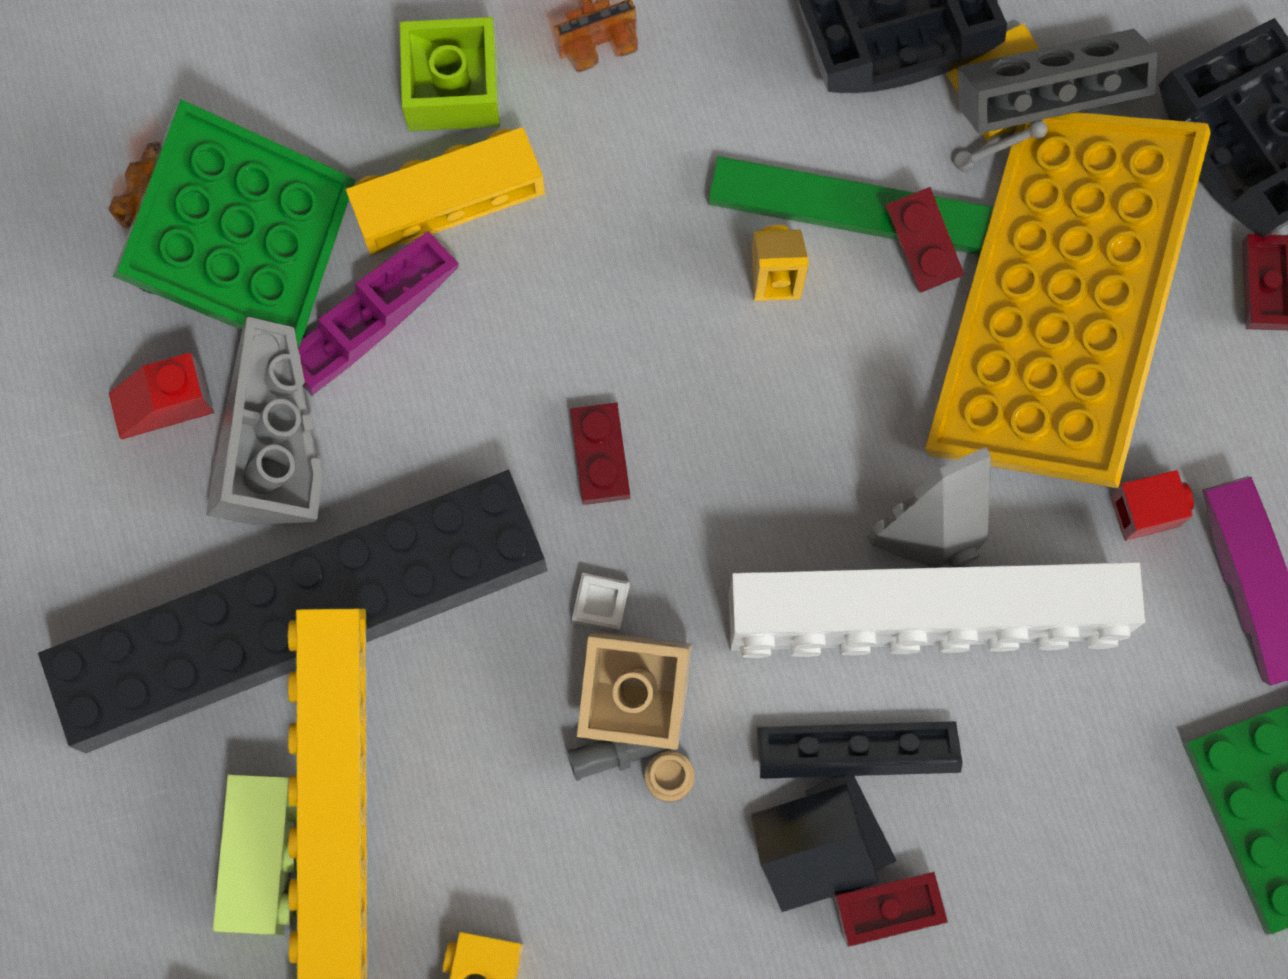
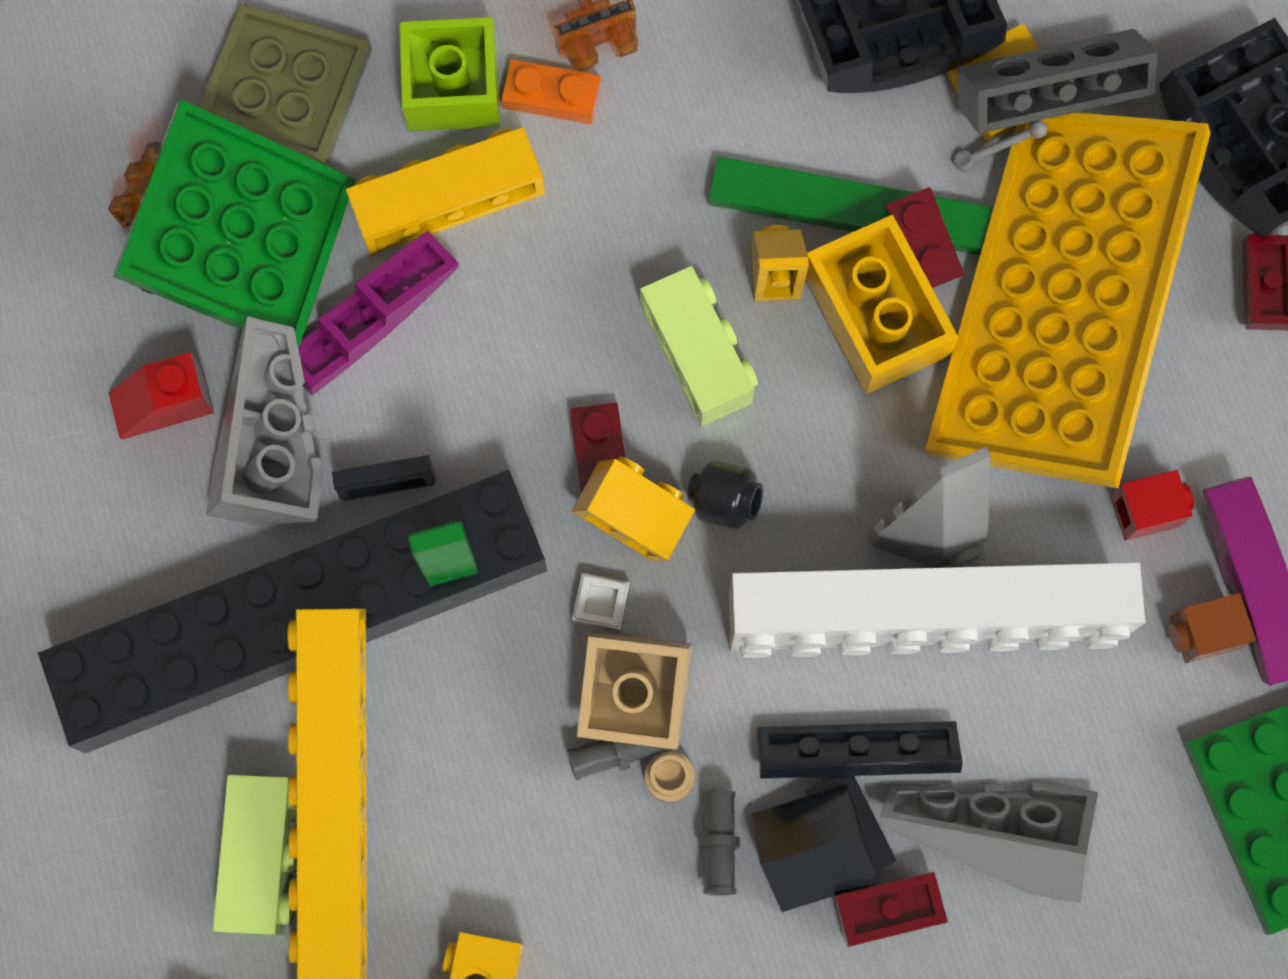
none -> olive plate [198,3,372,166]
none -> black tile [332,455,436,501]
none -> green tile [408,521,479,586]
none -> orange plate [501,59,601,125]
none -> yellow brick [571,457,695,561]
none -> yellowish green brick [640,266,758,427]
none -> black head [687,460,763,529]
none -> dark grey pin [699,789,740,896]
none -> yellow brick [806,214,959,395]
none -> light grey wedge [879,783,1098,903]
none -> dark orange brick [1169,593,1256,663]

